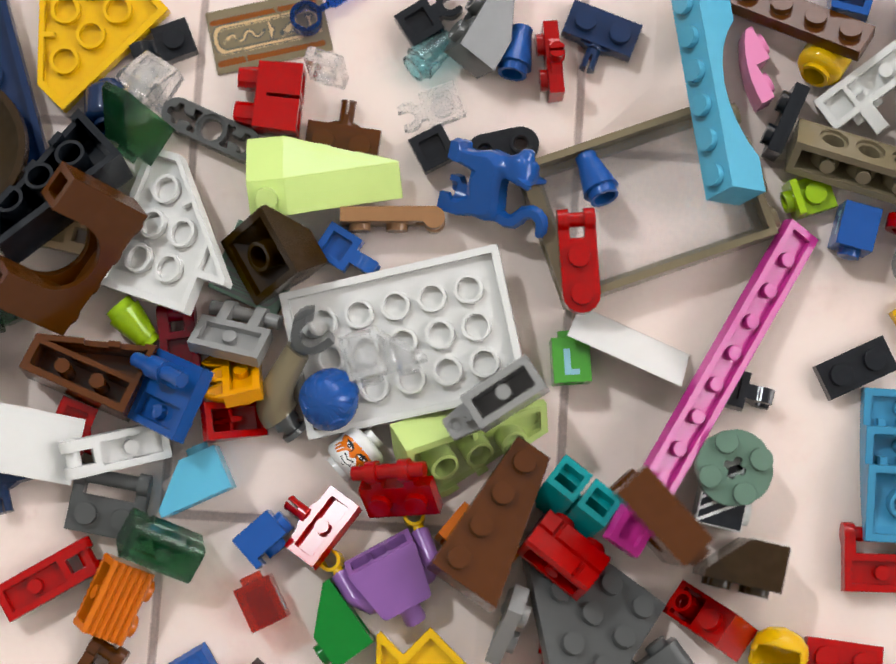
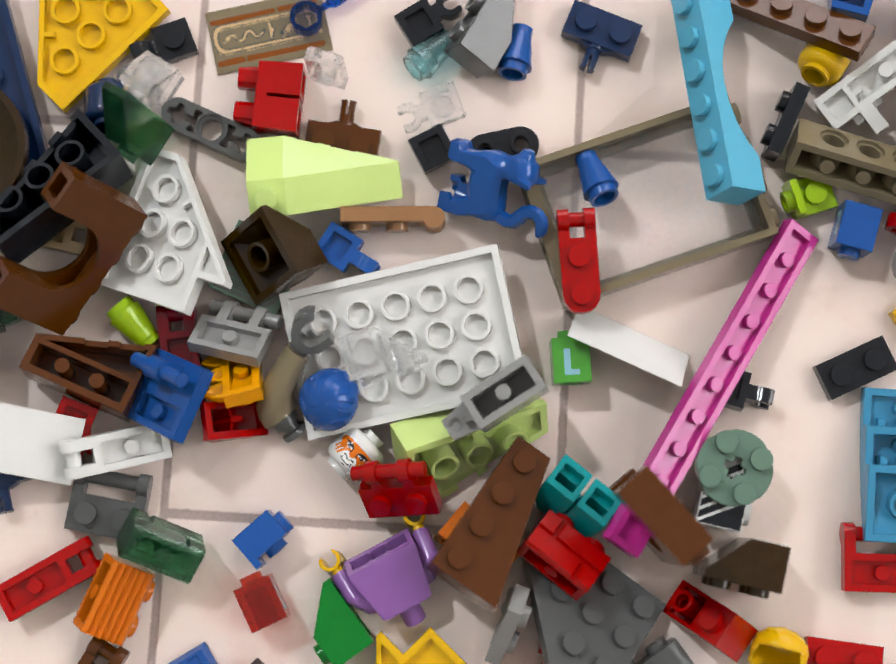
medium azure slope [159,442,237,518] -> none
plate [284,485,362,570] -> none
red plate [535,20,565,103] -> none
bright pink slope [738,26,775,113] -> none

